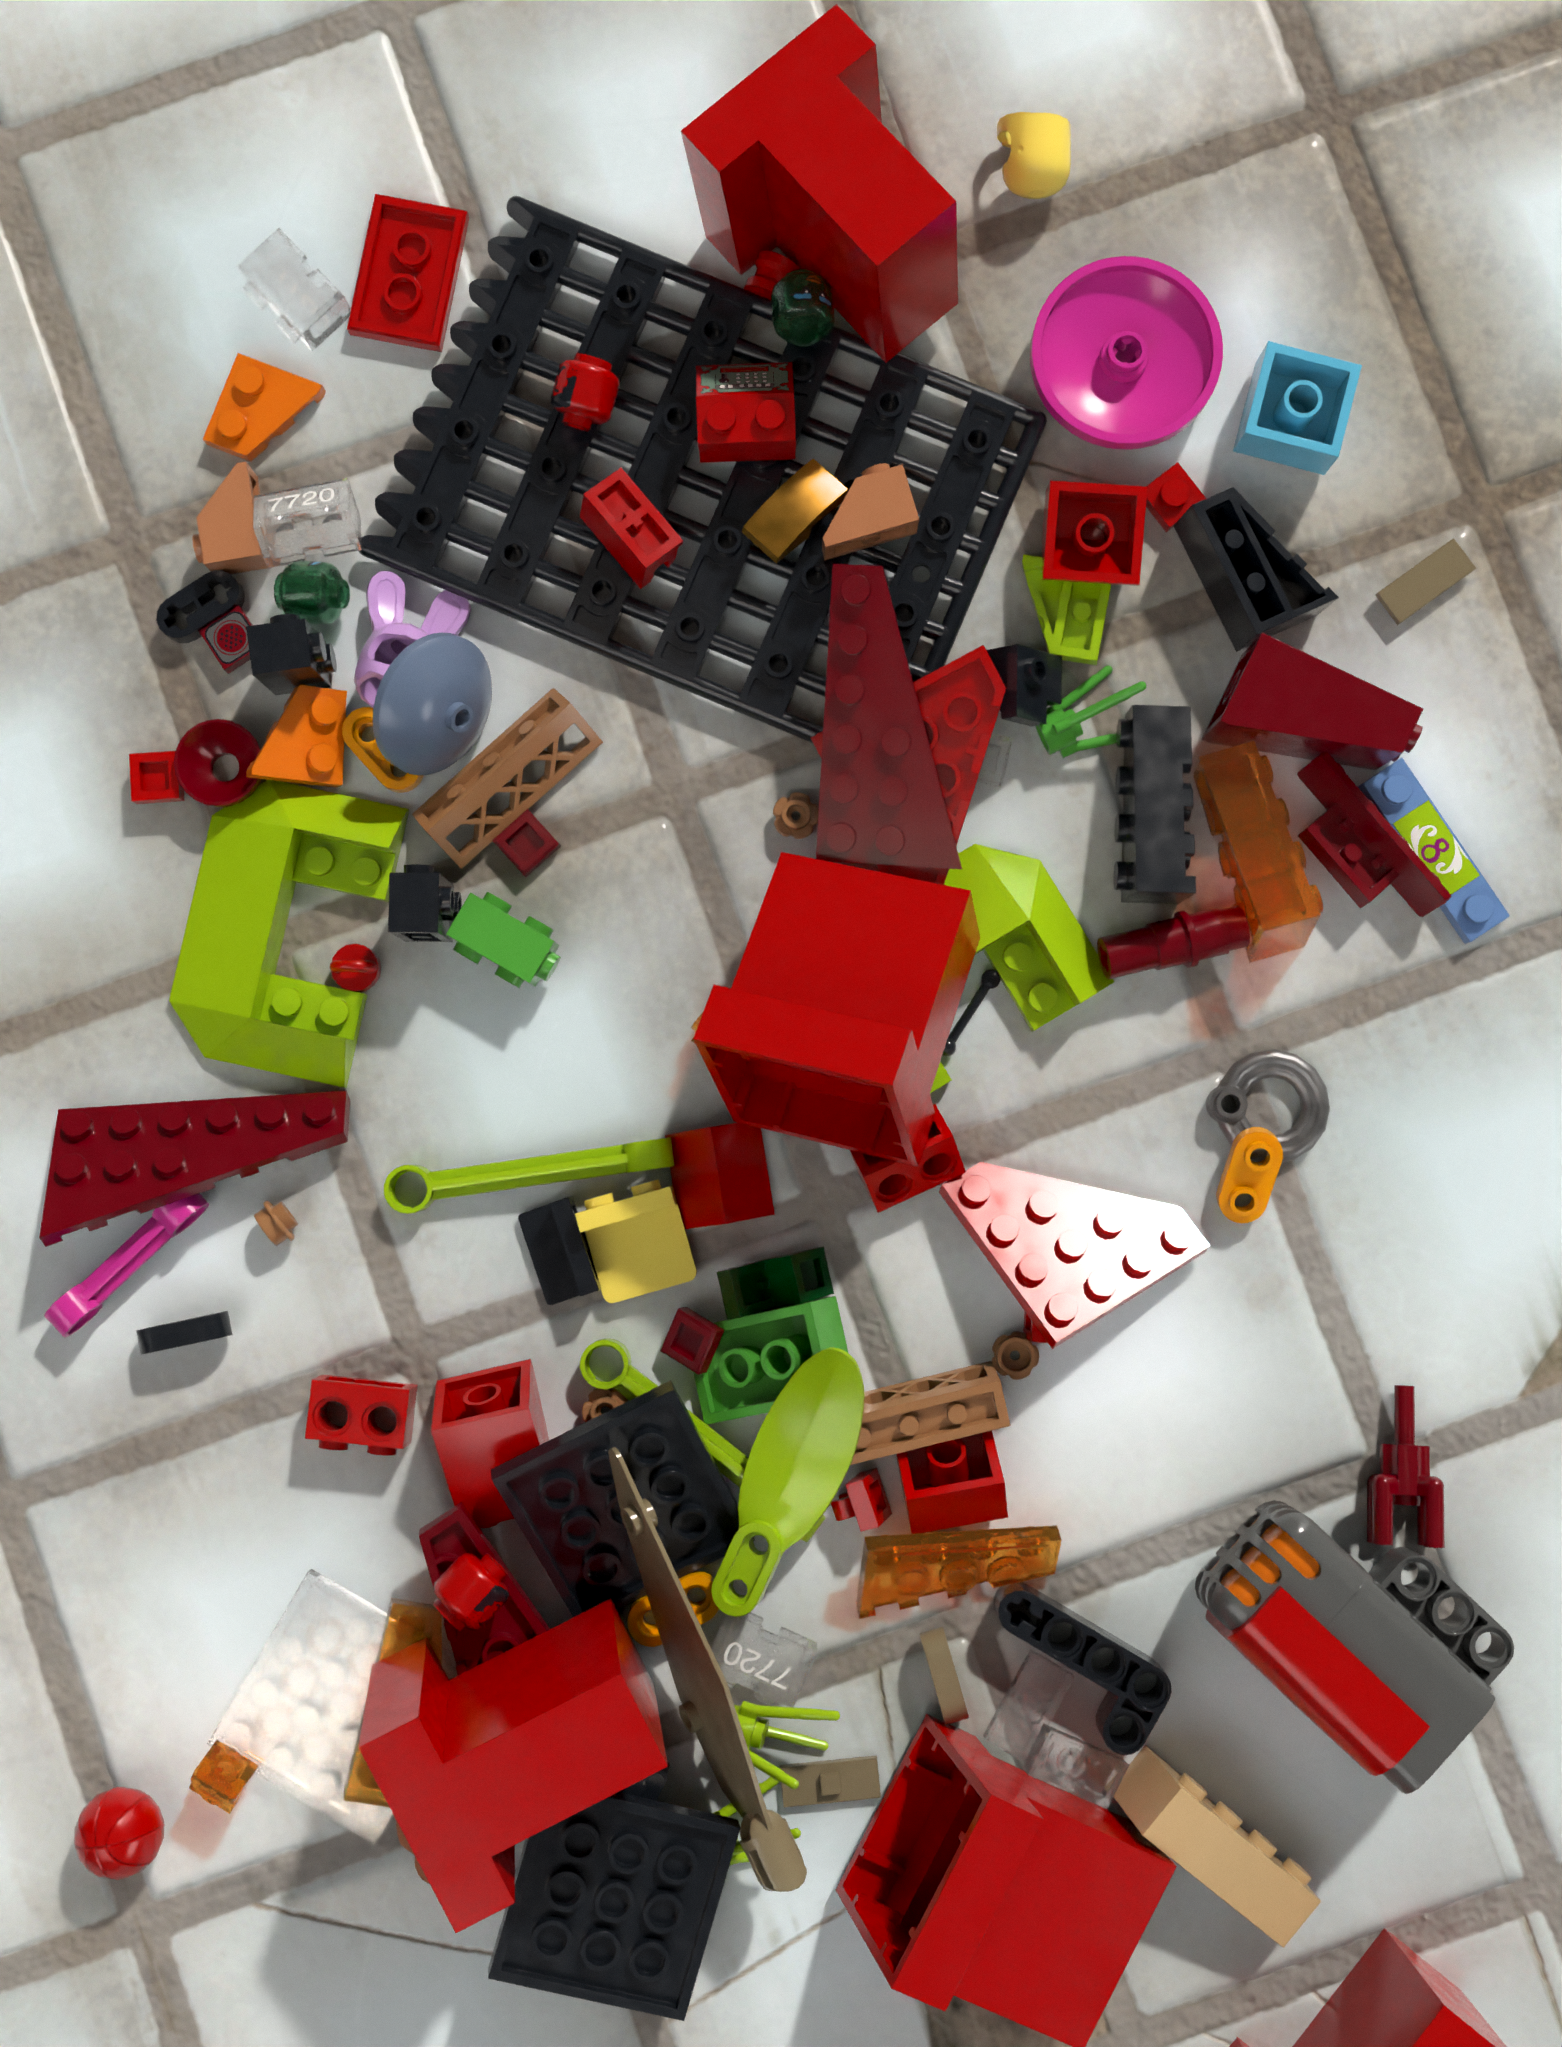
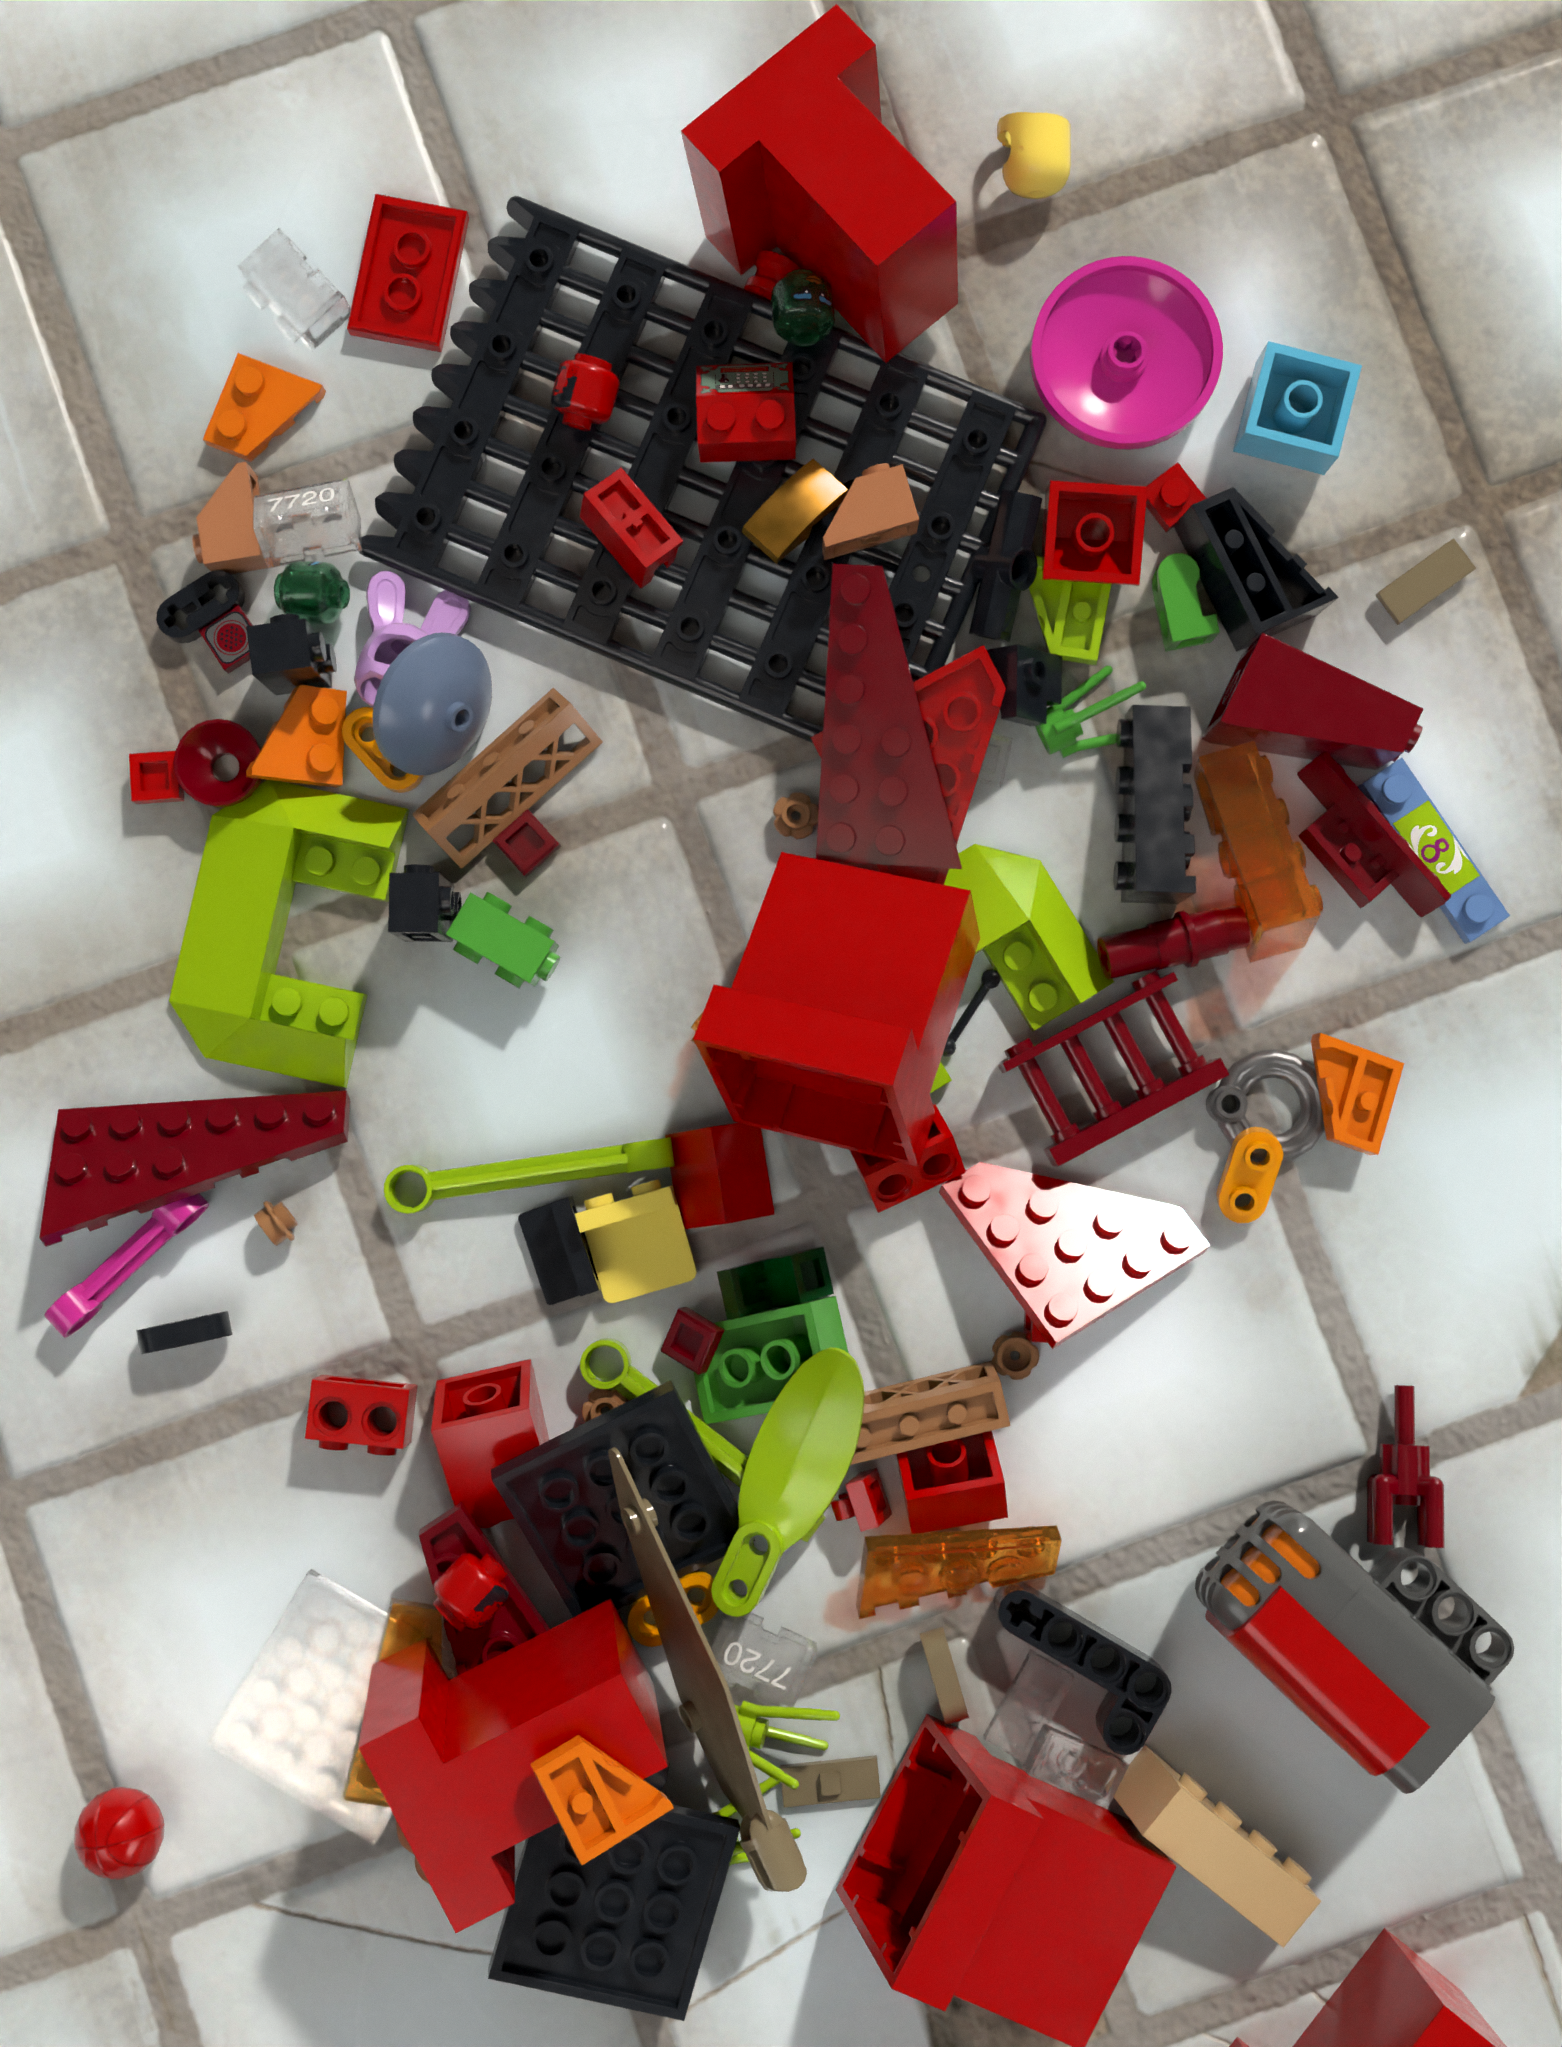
clear orange bracket [189,1740,259,1814] -> none
red tile [330,944,381,992] -> none
none -> orange wing [530,1735,674,1865]
none -> black piece [969,489,1043,642]
none -> dark red fence [998,970,1230,1167]
none -> bright green leg [1152,553,1220,652]
none -> orange wing [1311,1033,1404,1155]

